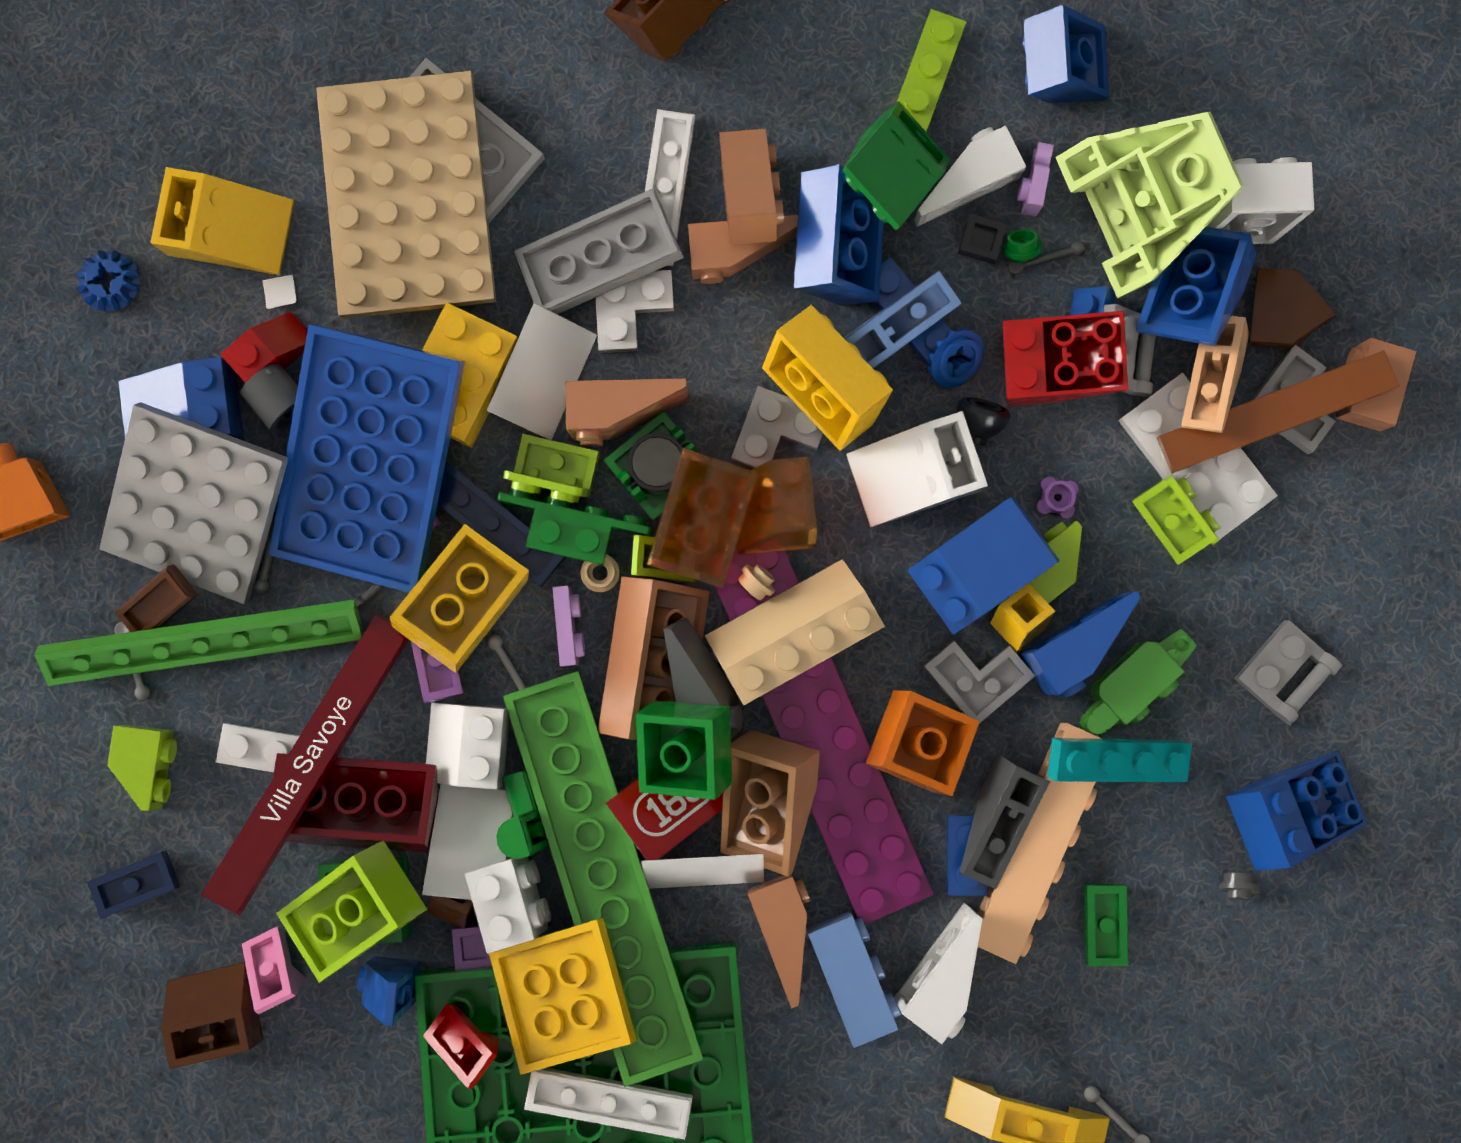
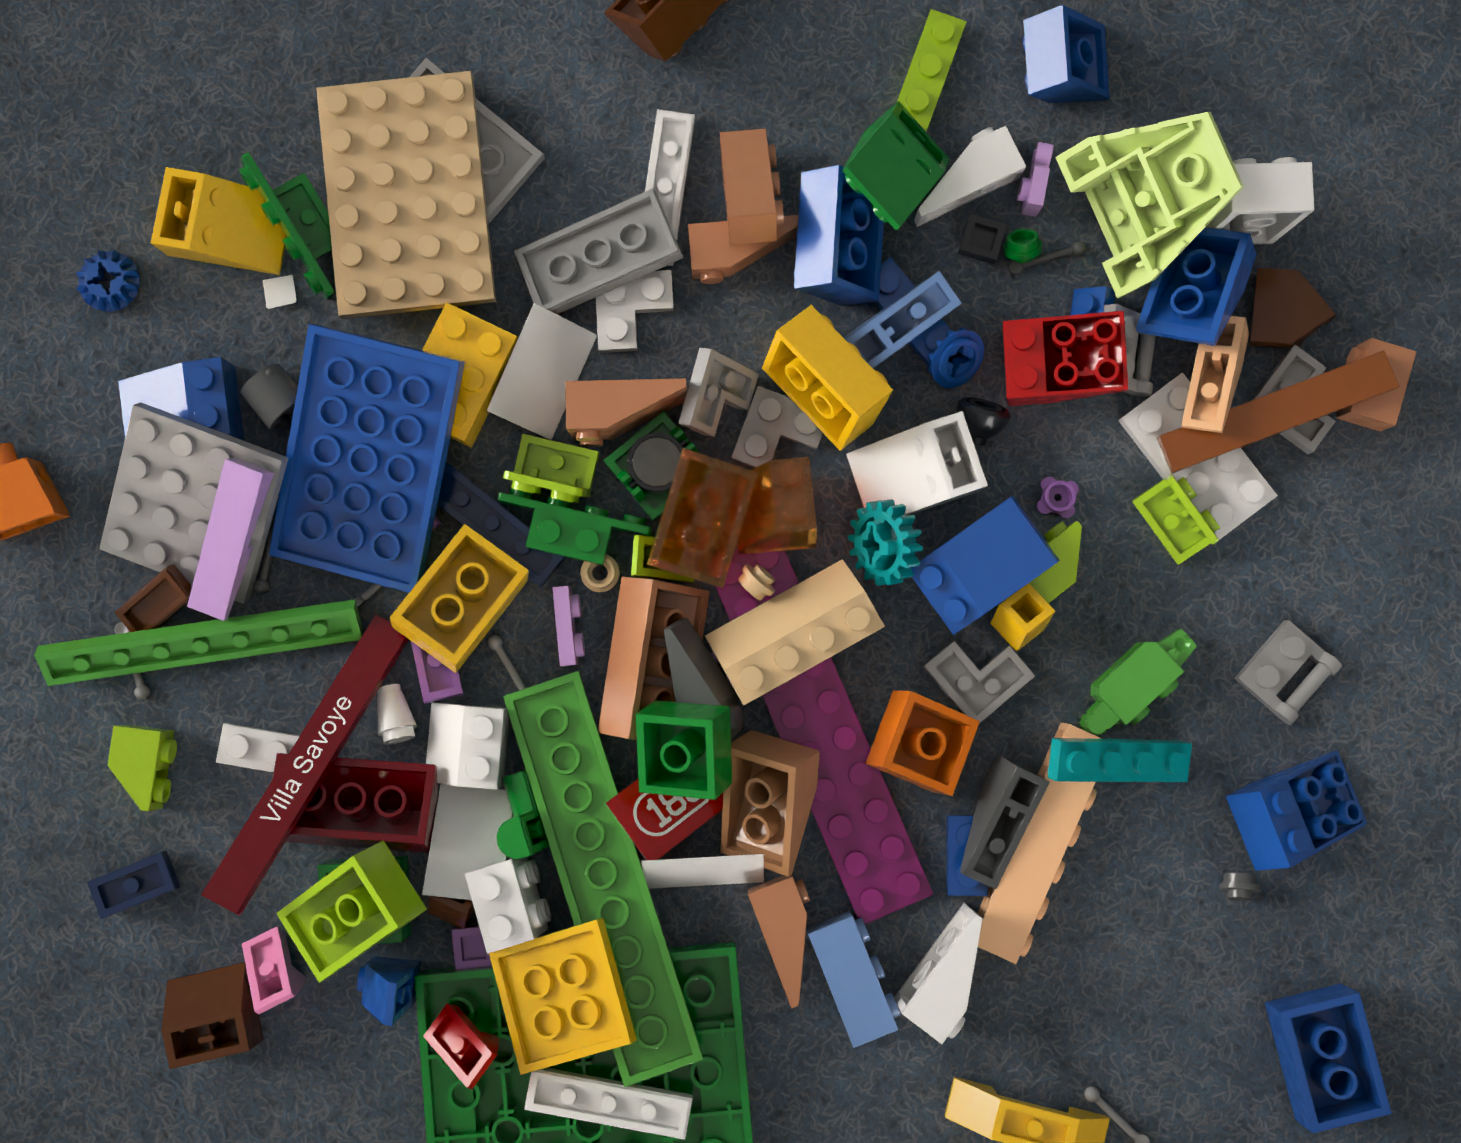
red slope [220,311,308,383] -> none
blue slope [1018,590,1141,698] -> none
green plate [1084,883,1128,966] -> none
none -> lavender slope [187,458,274,621]
none -> green bracket [239,152,335,299]
none -> white cone [377,684,417,745]
none -> light grey plate [678,348,759,437]
none -> teal gear [848,499,923,586]
none -> blue brick [1265,983,1392,1133]

